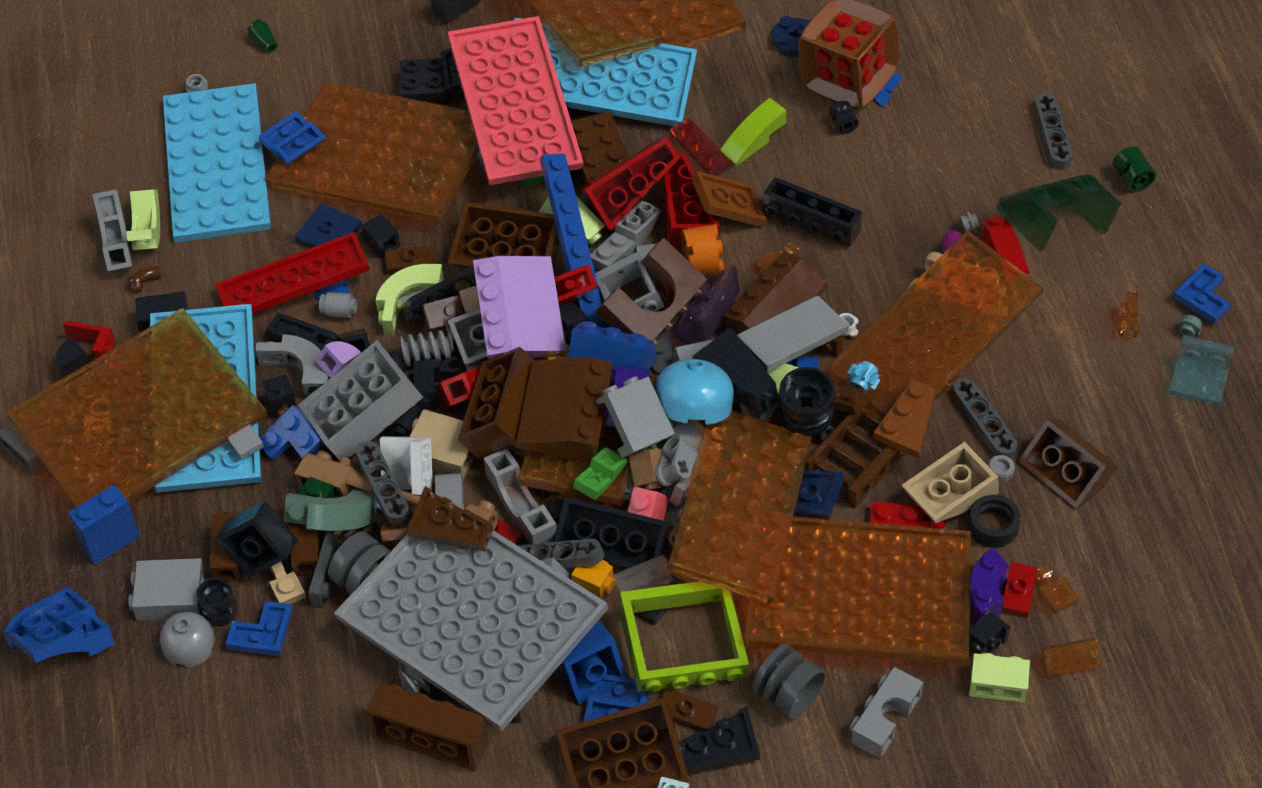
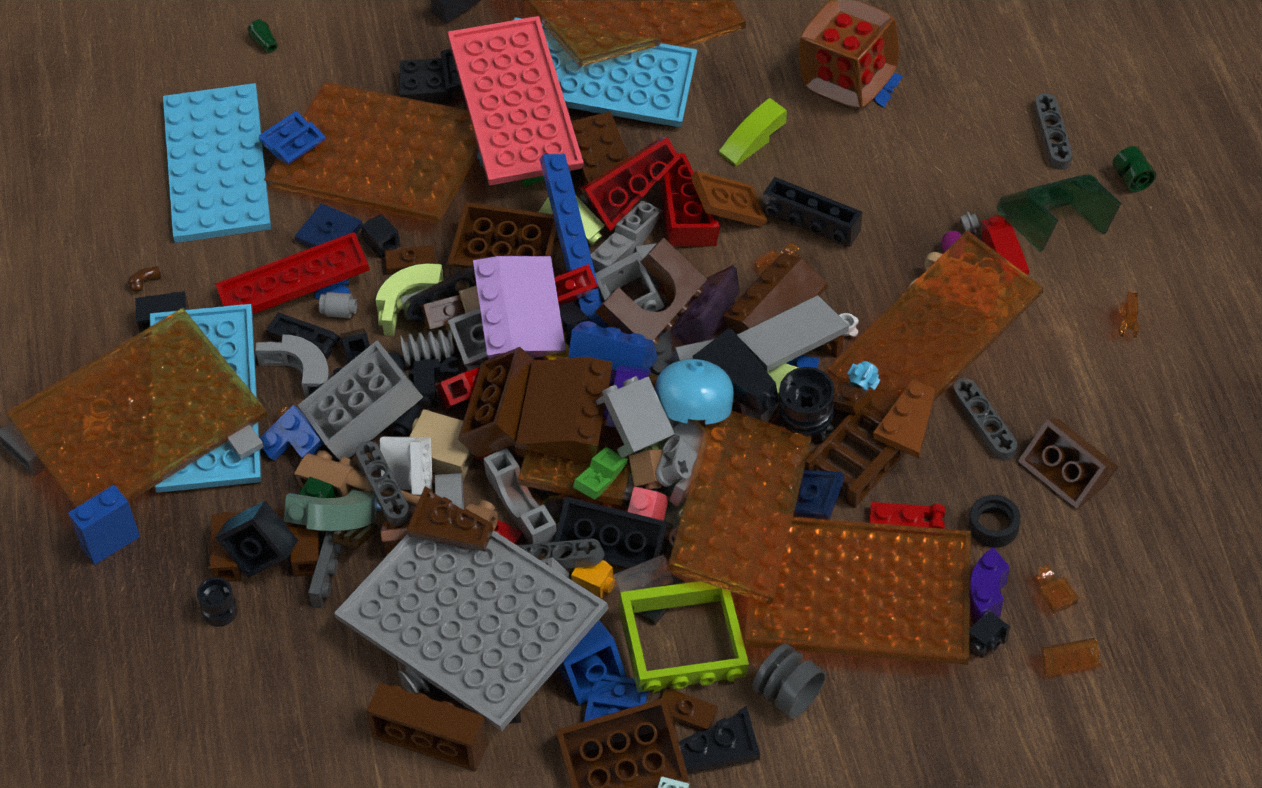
blue slope [3,587,114,663] -> none
black brick [56,337,91,383] -> none
red bracket [63,321,116,367] -> none
light grey arch [92,189,132,271] -> none
yellowish green arch [126,189,160,250] -> none
light grey brick [129,558,206,621] -> none
light grey cylinder [159,612,216,667] -> none
light grey plate [185,74,208,93] -> none
blue plate [226,601,293,657] -> none
black brick [262,374,297,419] -> none
tan plate [269,562,306,604] -> none
lavender brick [315,341,361,378] -> none
dark grey wheel [328,532,391,595] -> none
clear red plate [670,118,731,176] -> none
orange brick [681,224,724,276] -> none
dark blue plate [772,16,811,57] -> none
black wheel [829,101,859,134] -> none
light grey arch [849,667,924,759] -> none
tan slope [902,442,999,523] -> none
yellowish green brick [969,653,1030,703] -> none
light grey tile [988,455,1015,482] -> none
red plate [1001,562,1038,617] -> none
clear light blue bracket [1169,335,1235,405] -> none
blue plate [1173,263,1231,325] -> none
sand green plate [1177,315,1202,338] -> none

